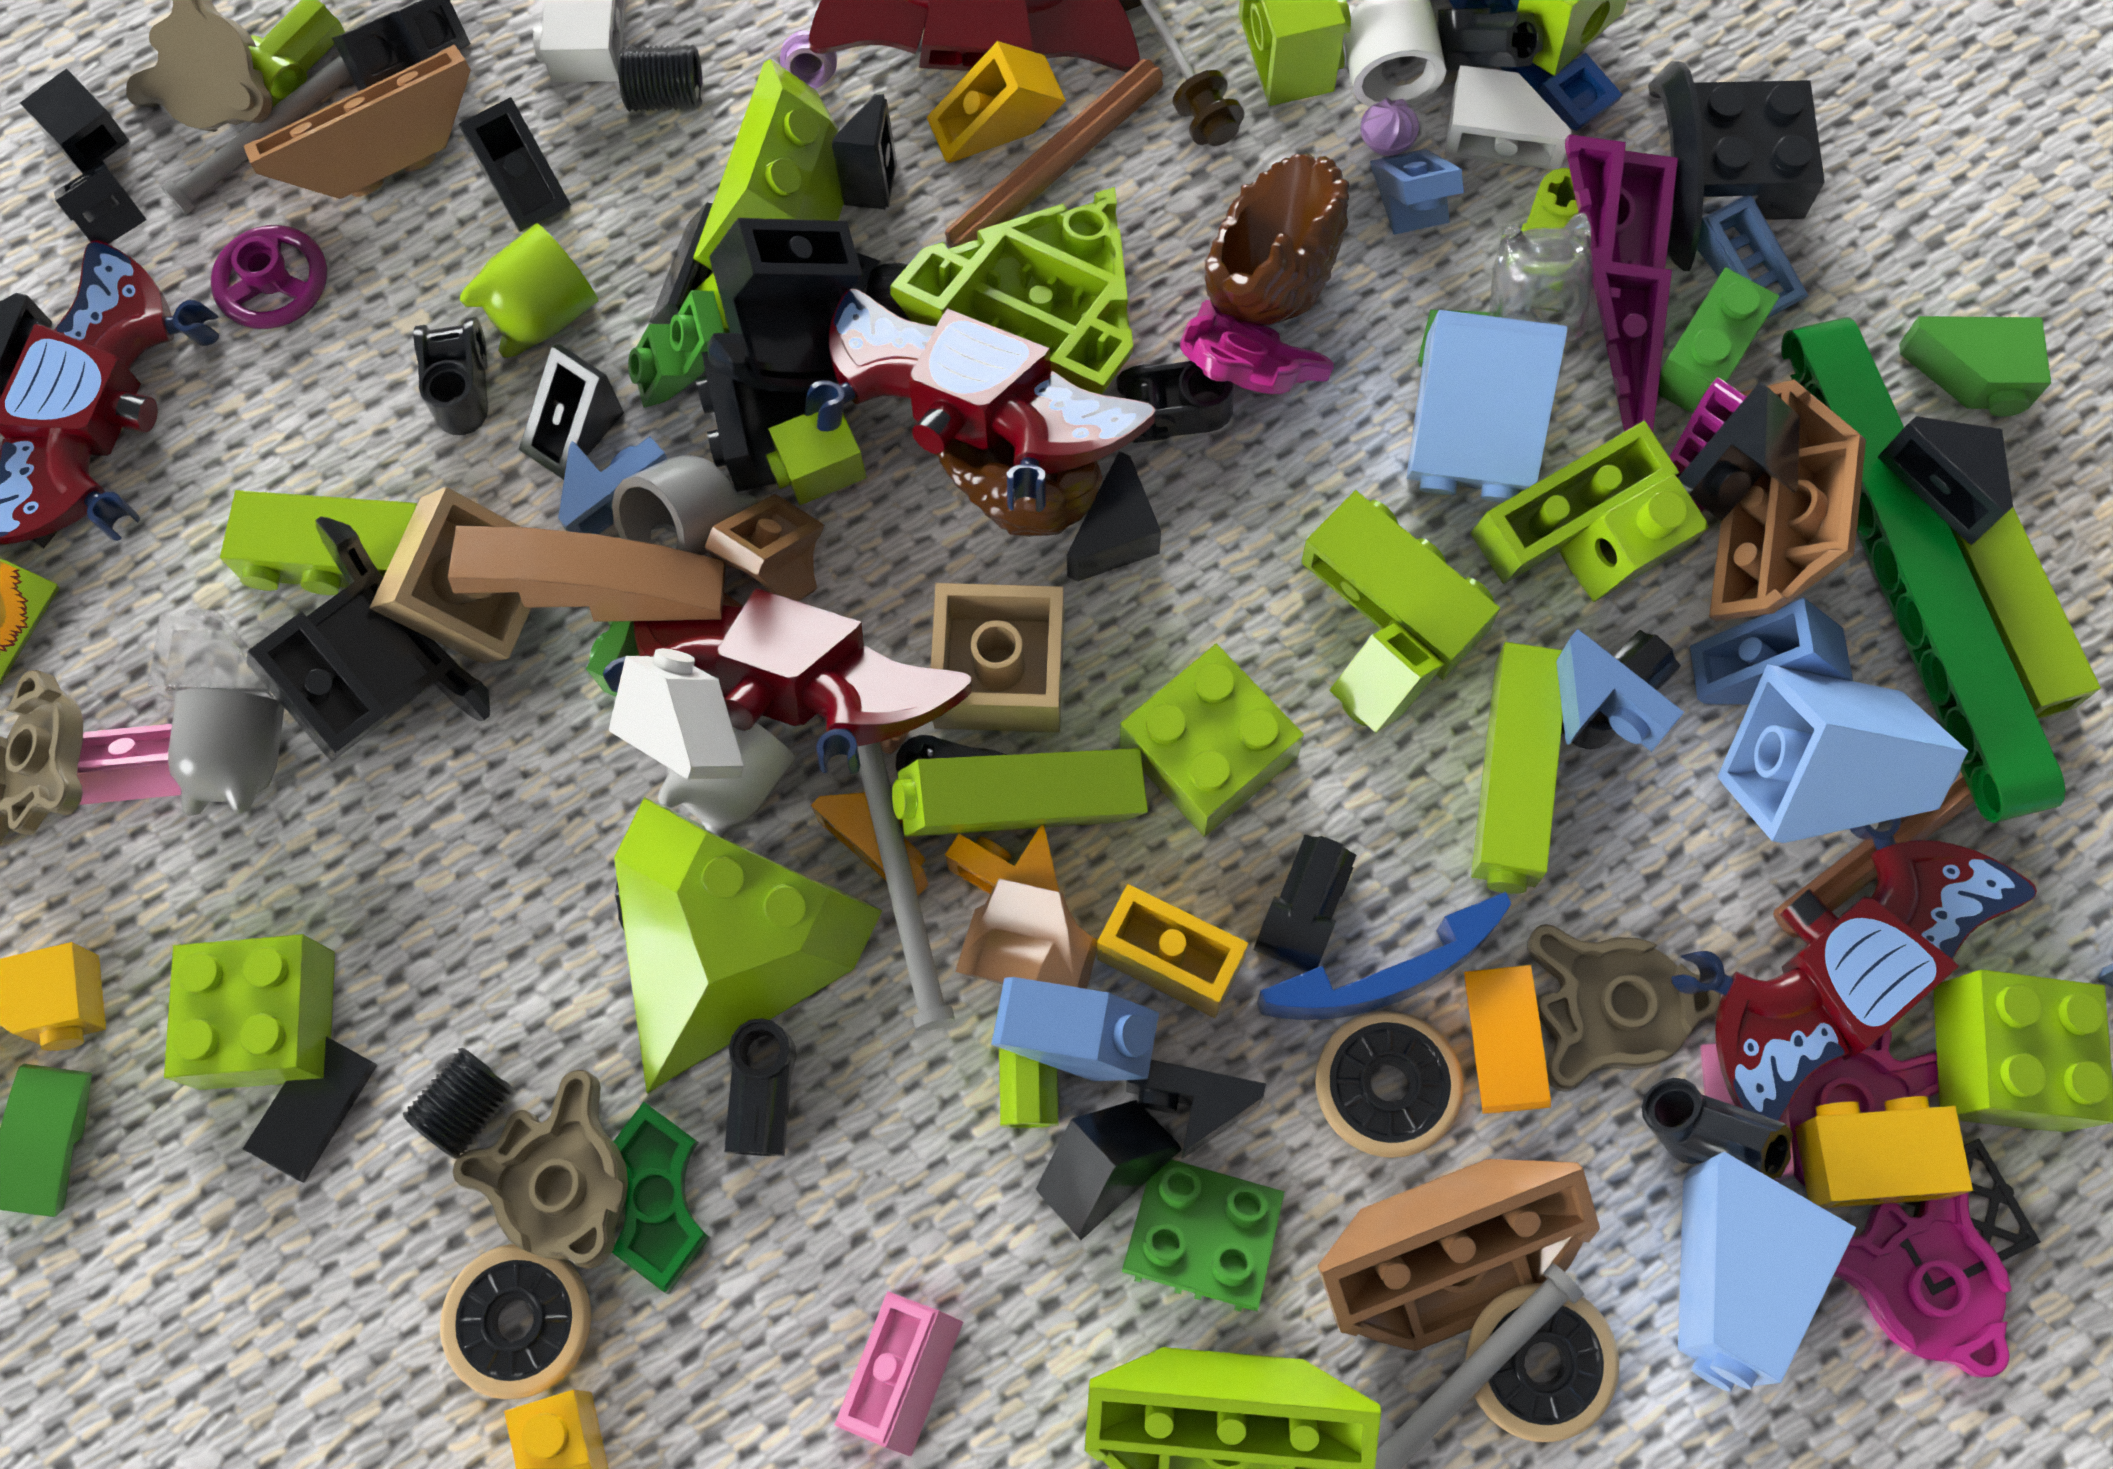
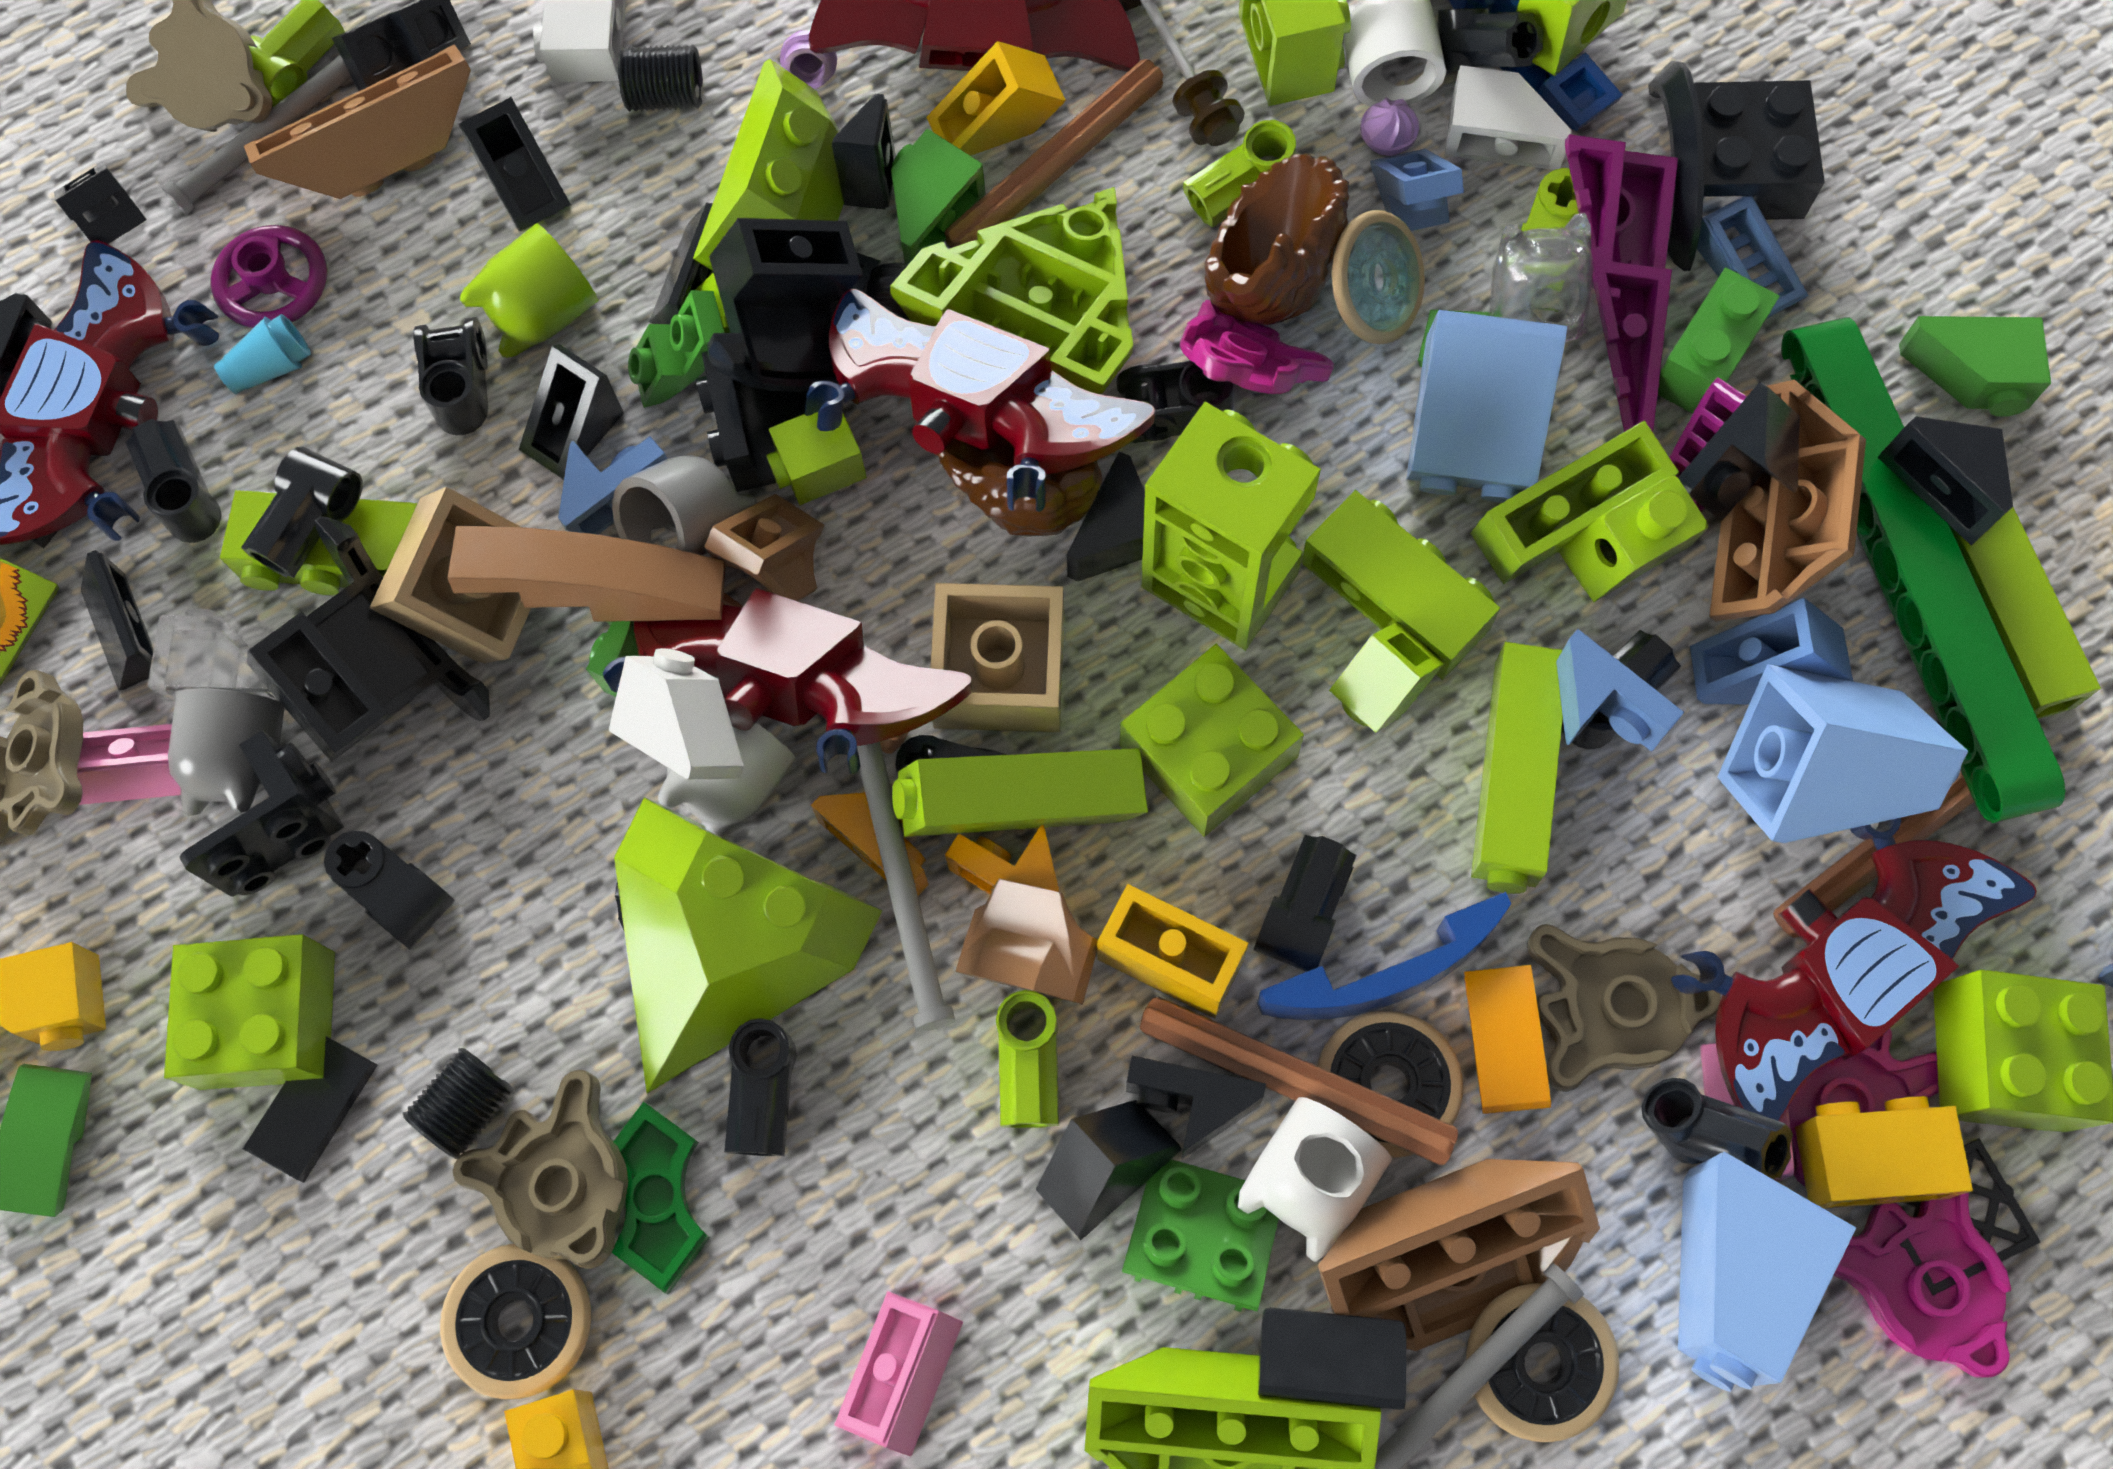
black brick [20,68,129,174] -> none
medium blue slope [991,977,1159,1081] -> none
none -> black slope [81,550,162,691]
none -> black piece [125,419,222,543]
none -> black bracket [179,730,344,897]
none -> medium azure cone [214,314,311,394]
none -> black piece [241,446,363,578]
none -> black piece [324,830,455,950]
none -> bright green slope [891,128,986,264]
none -> nougat axle [1140,997,1459,1165]
none -> lime plate [1141,402,1321,651]
none -> lime piece [1183,120,1296,228]
none -> white piece [1238,1097,1392,1263]
none -> black slope [1258,1307,1406,1410]
none -> clear light blue wheel [1332,210,1425,344]

